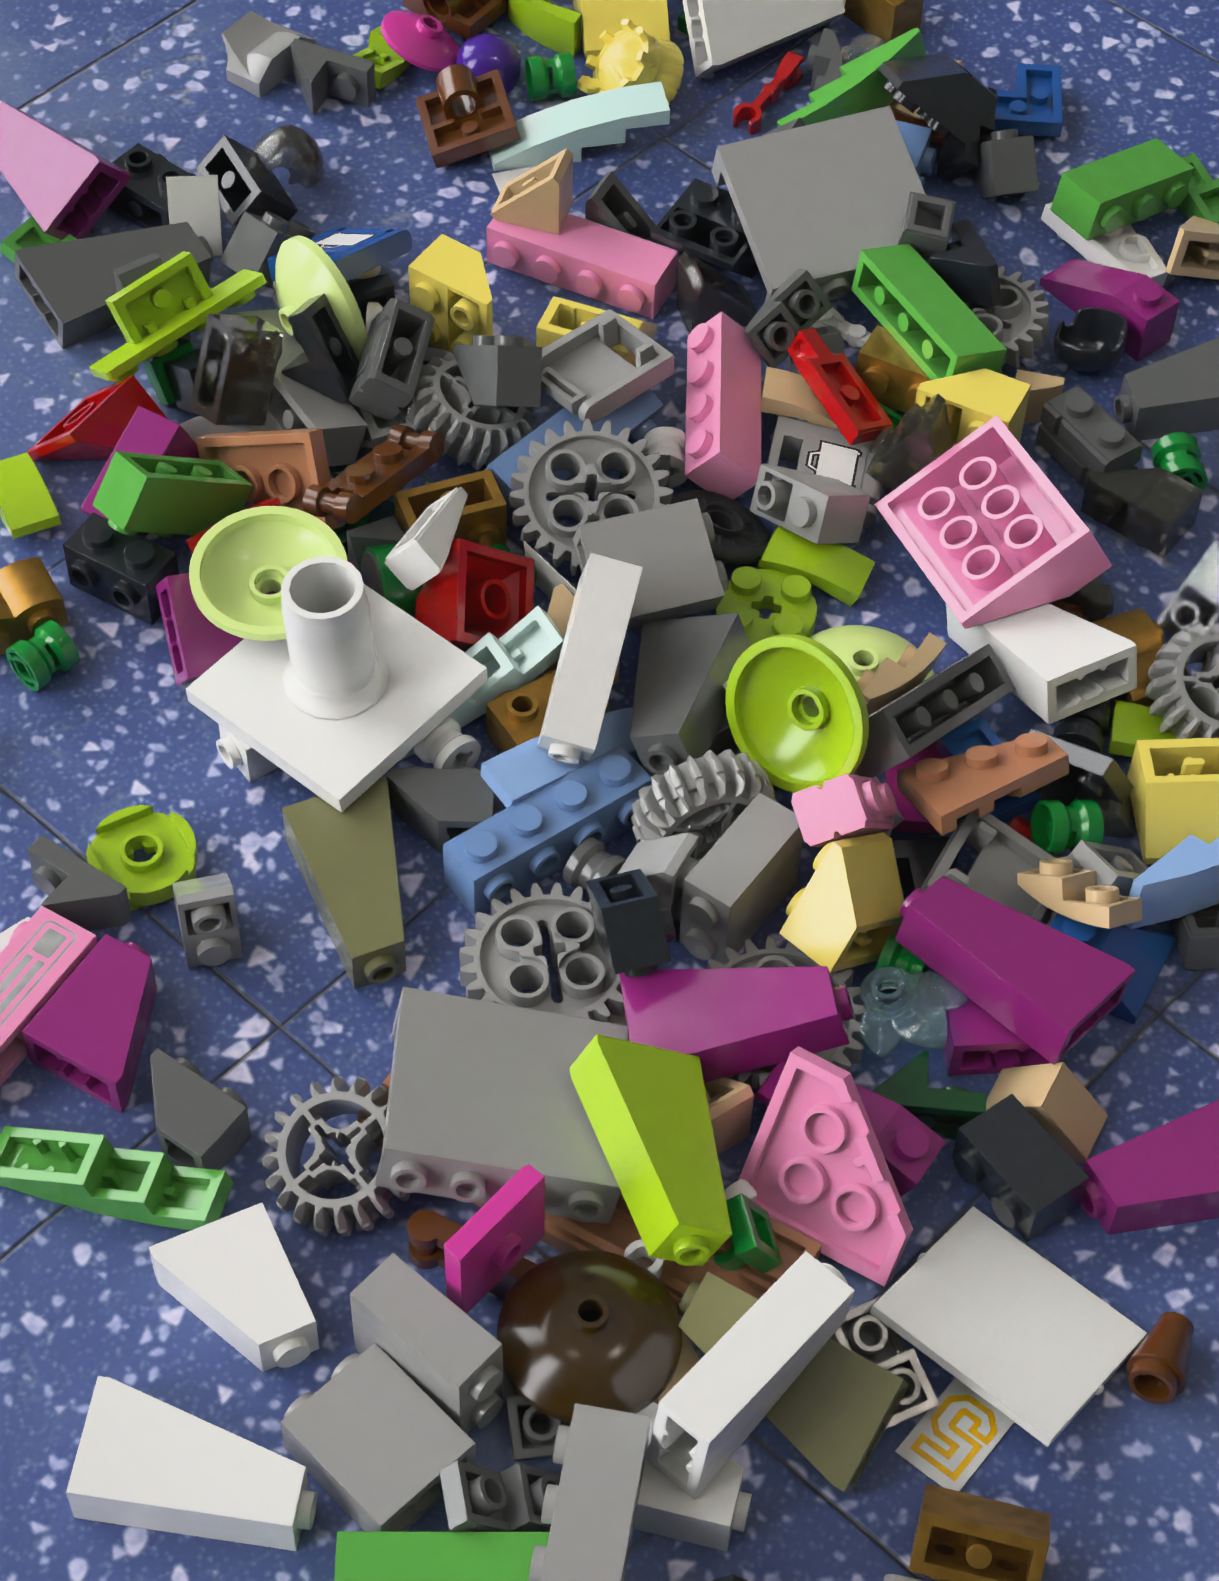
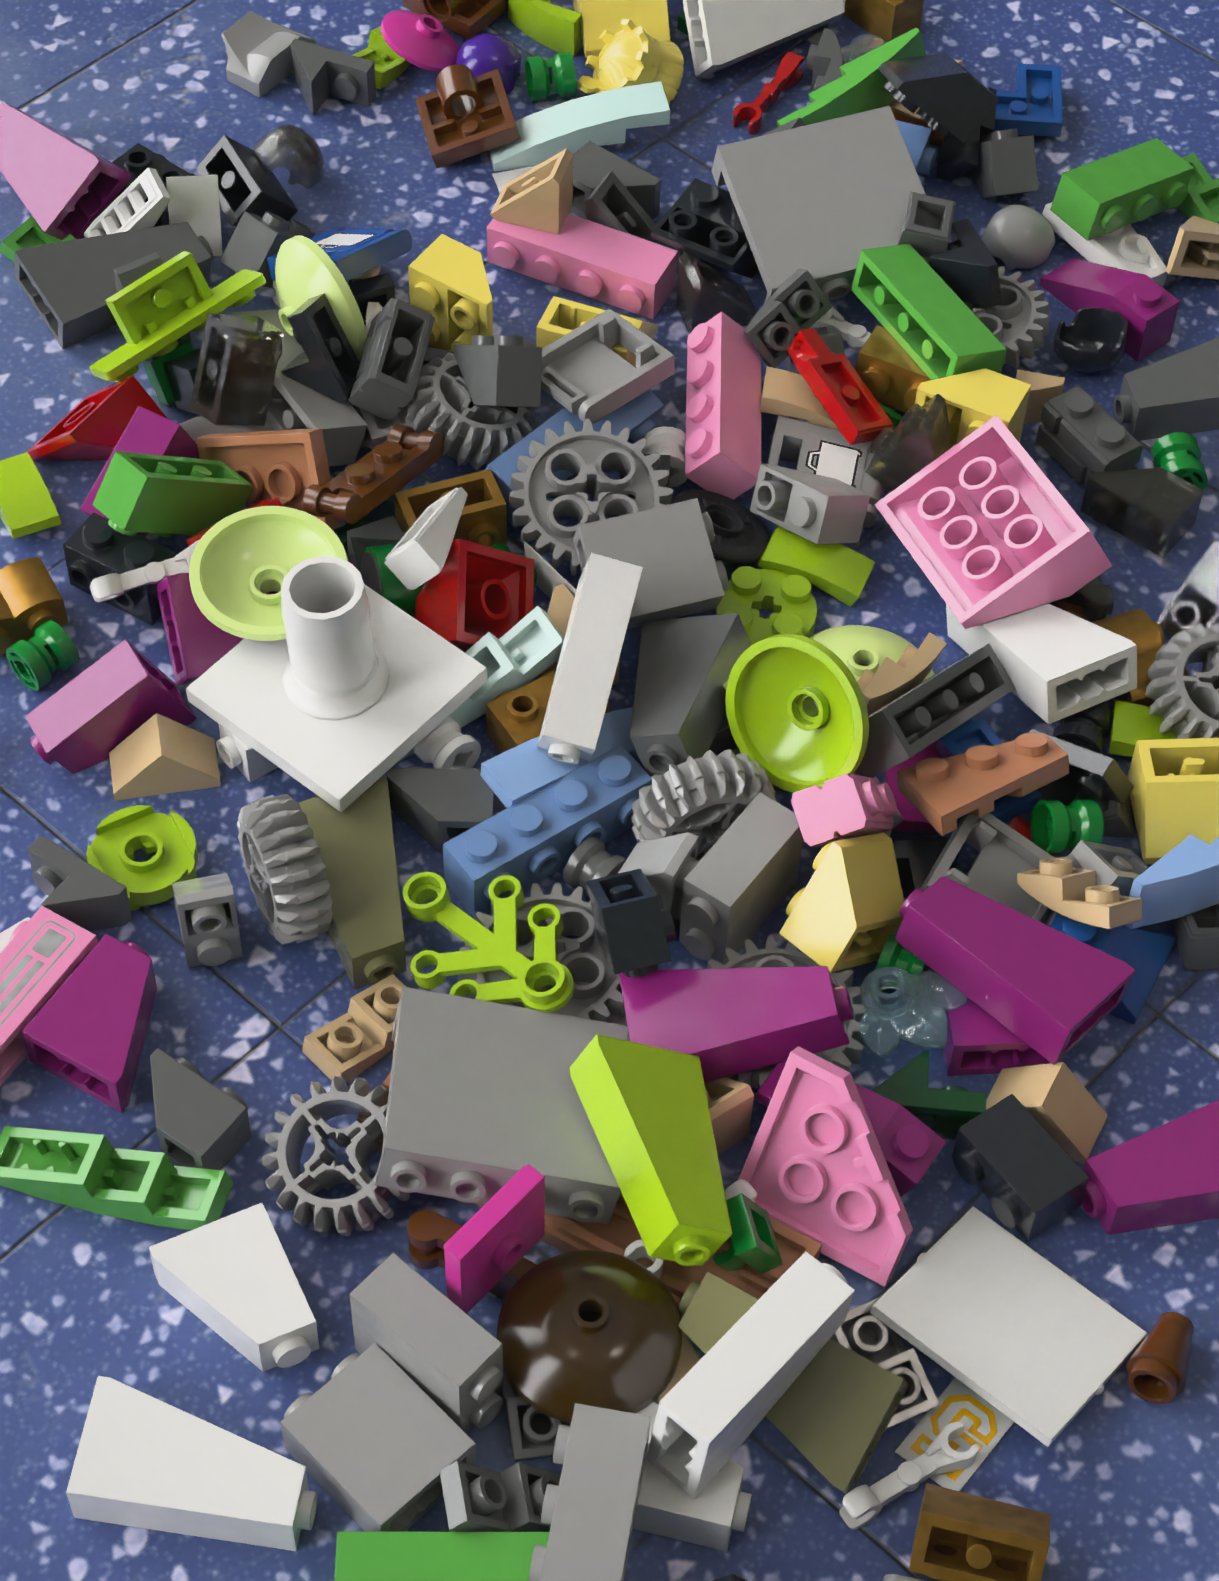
none -> magenta slope [25,639,197,774]
none -> white slope [84,167,171,238]
none -> white piece [90,540,200,603]
none -> tan slope [109,713,221,801]
none -> light grey gear [237,794,333,945]
none -> tan slope [302,974,406,1082]
none -> lime plant [402,872,575,1013]
none -> dark grey slope [570,141,661,219]
none -> white piece [839,1422,980,1530]
none -> light grey hair [981,204,1055,271]

